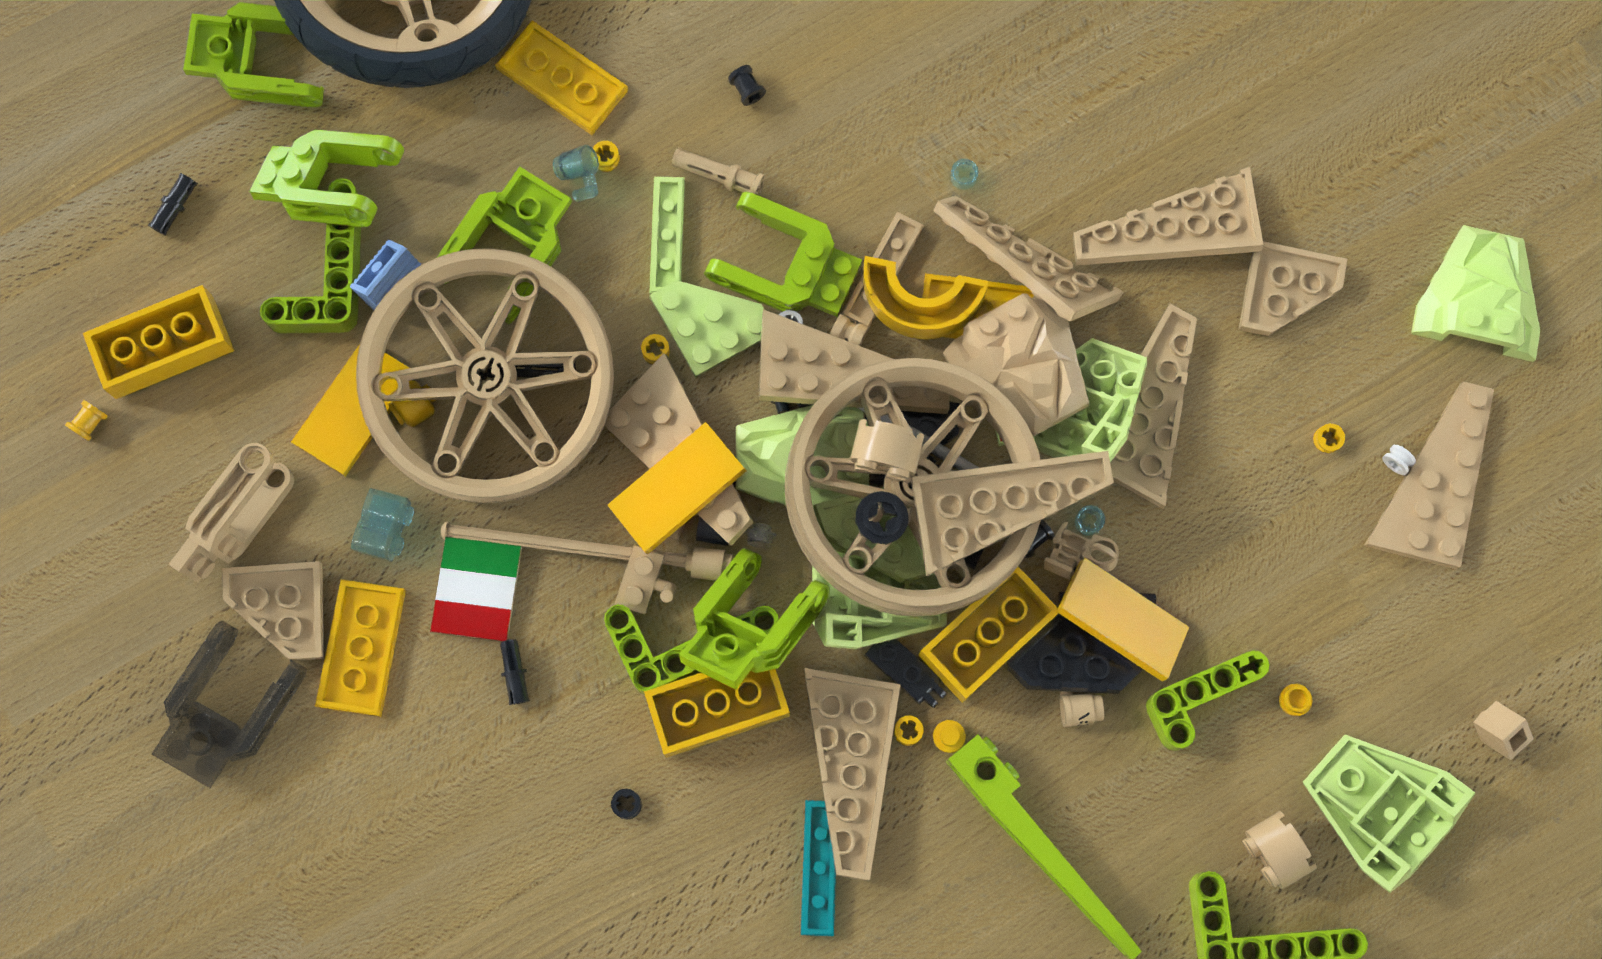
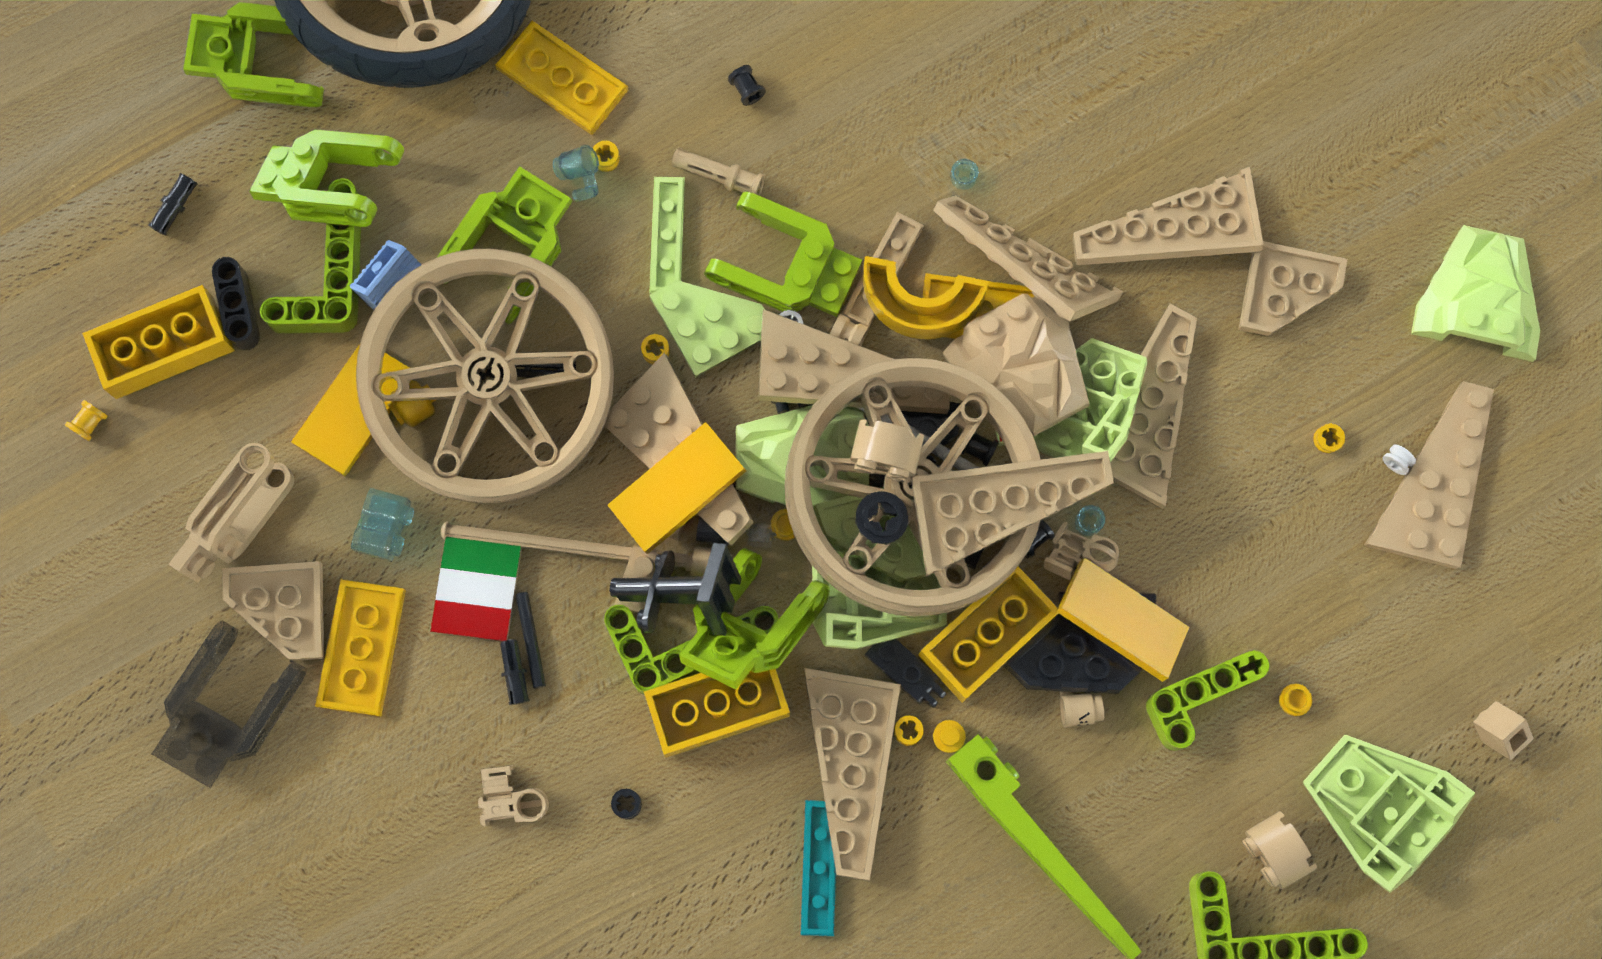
none -> black beam [212,257,260,350]
none -> tan piece [478,765,549,826]
none -> black bar [516,592,546,689]
none -> black piece [609,543,742,636]
none -> yellow plate [771,509,795,541]
none -> black bush [961,431,1000,466]

